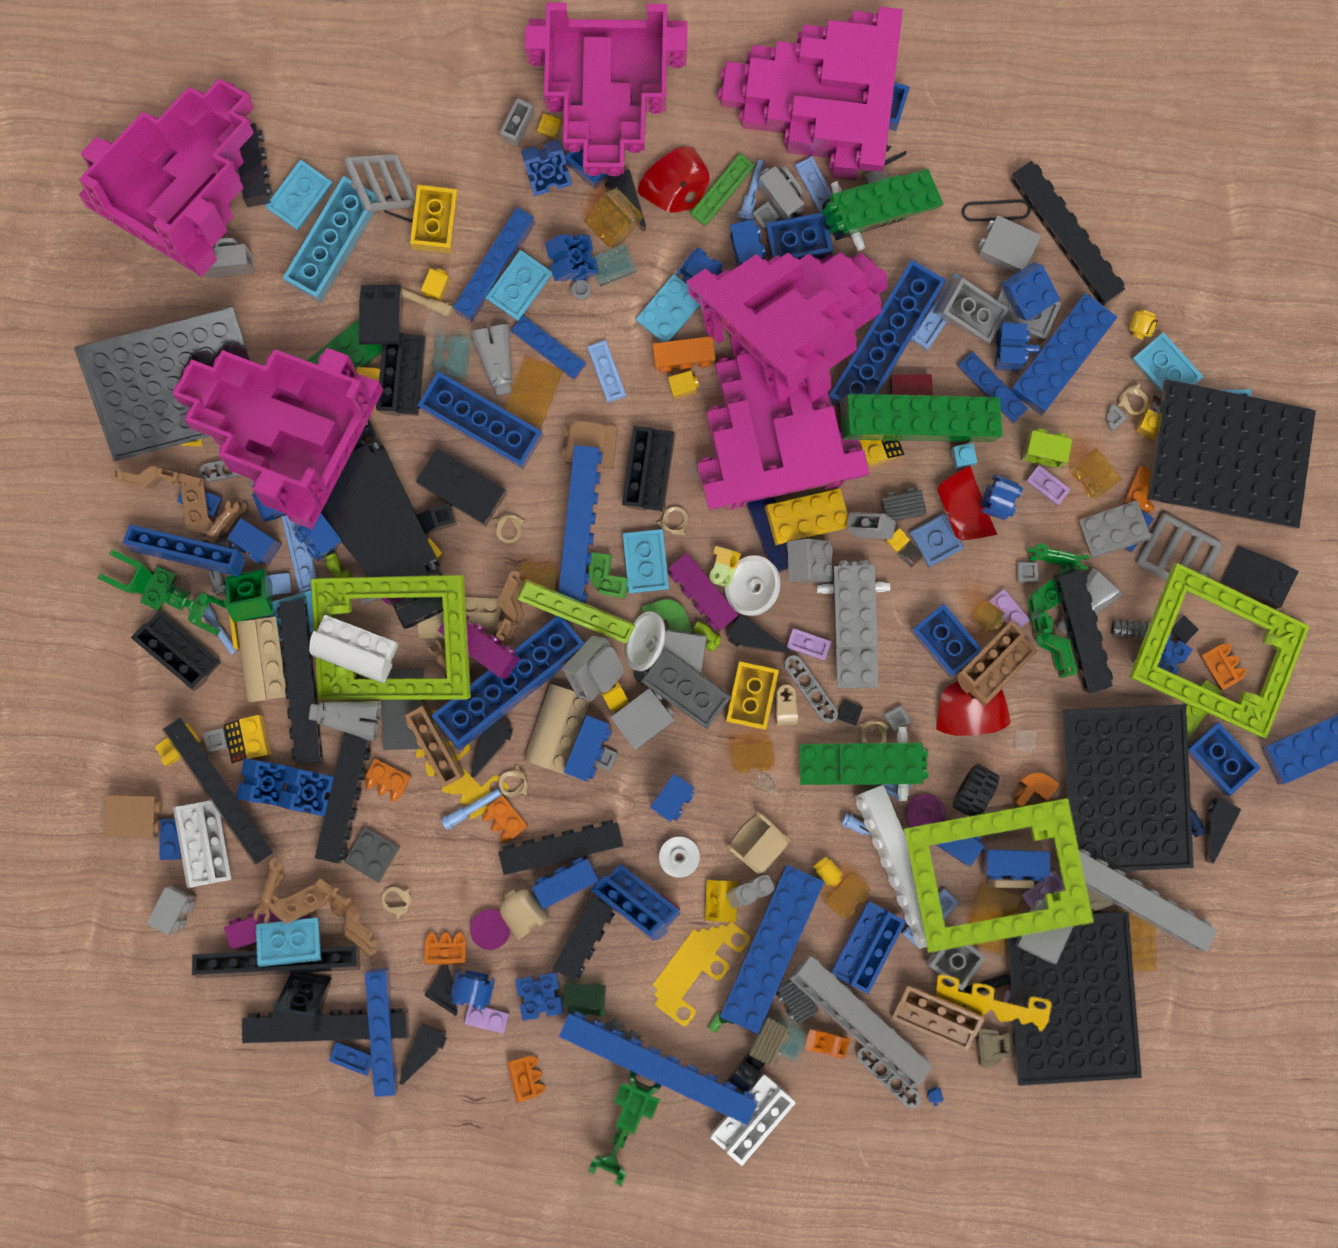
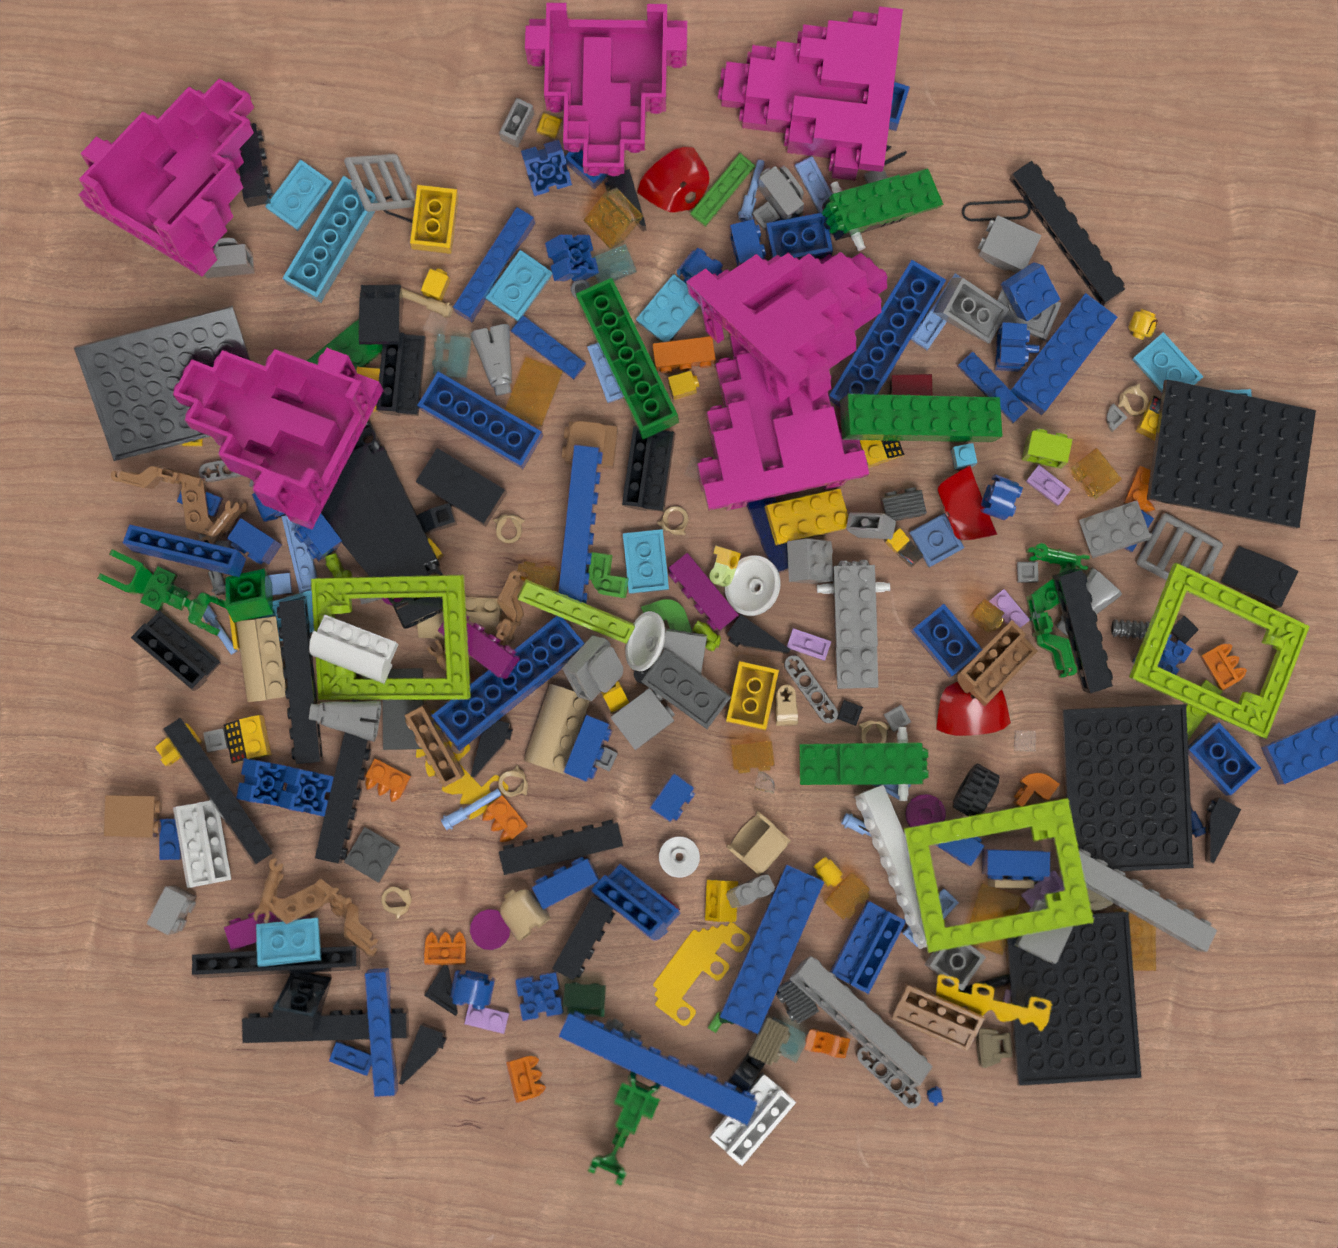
none -> green brick [576,278,679,439]

